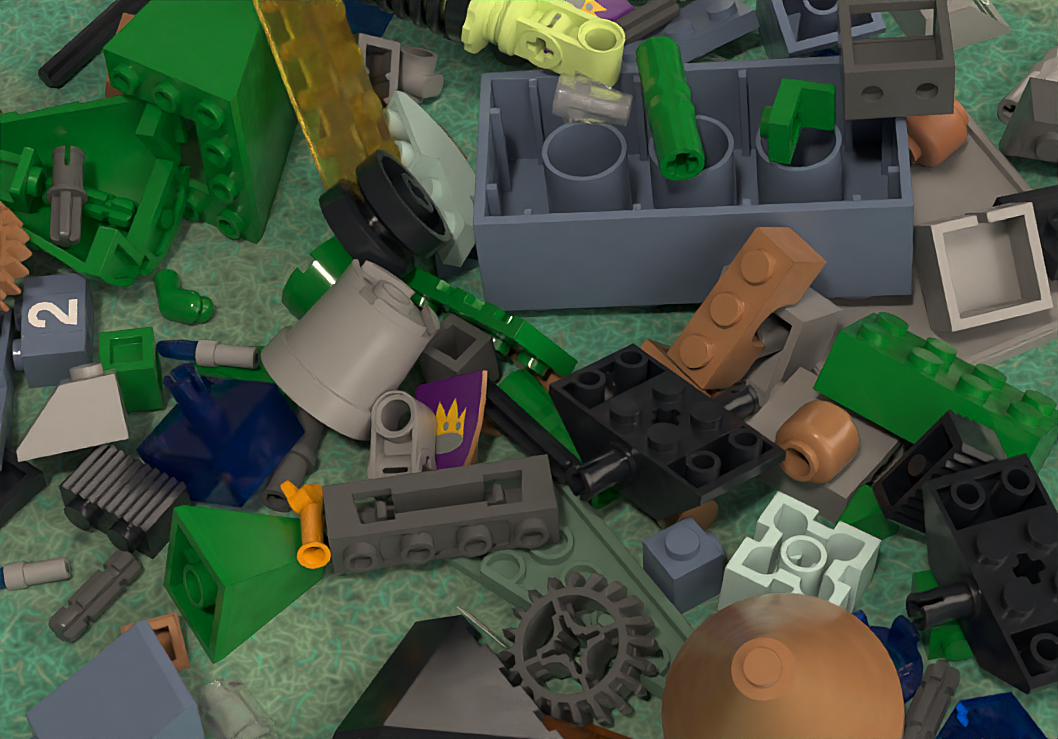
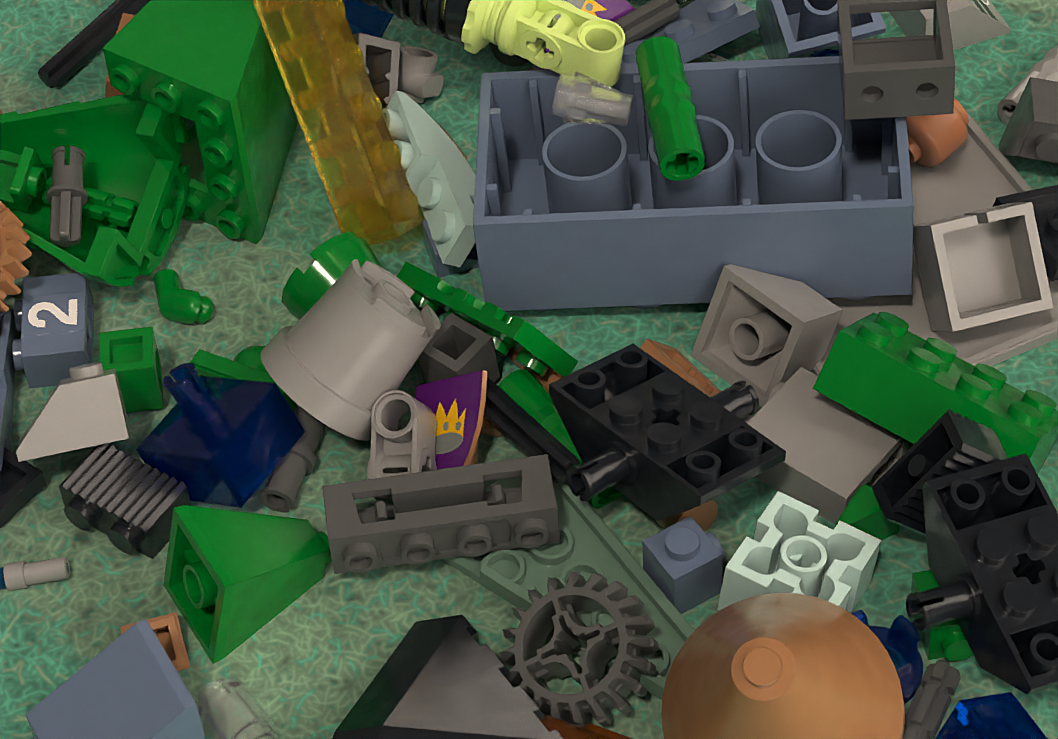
dark grey axle [48,550,142,643] -> none
light grey piece [156,339,260,369] -> none
light orange piece [280,480,331,569] -> none
black wheel [319,149,451,280] -> none
sticker [457,606,511,648] -> none
medium nougat arch [666,227,827,390] -> none
green bracket [760,78,836,165] -> none
medium nougat head [775,400,860,485] -> none

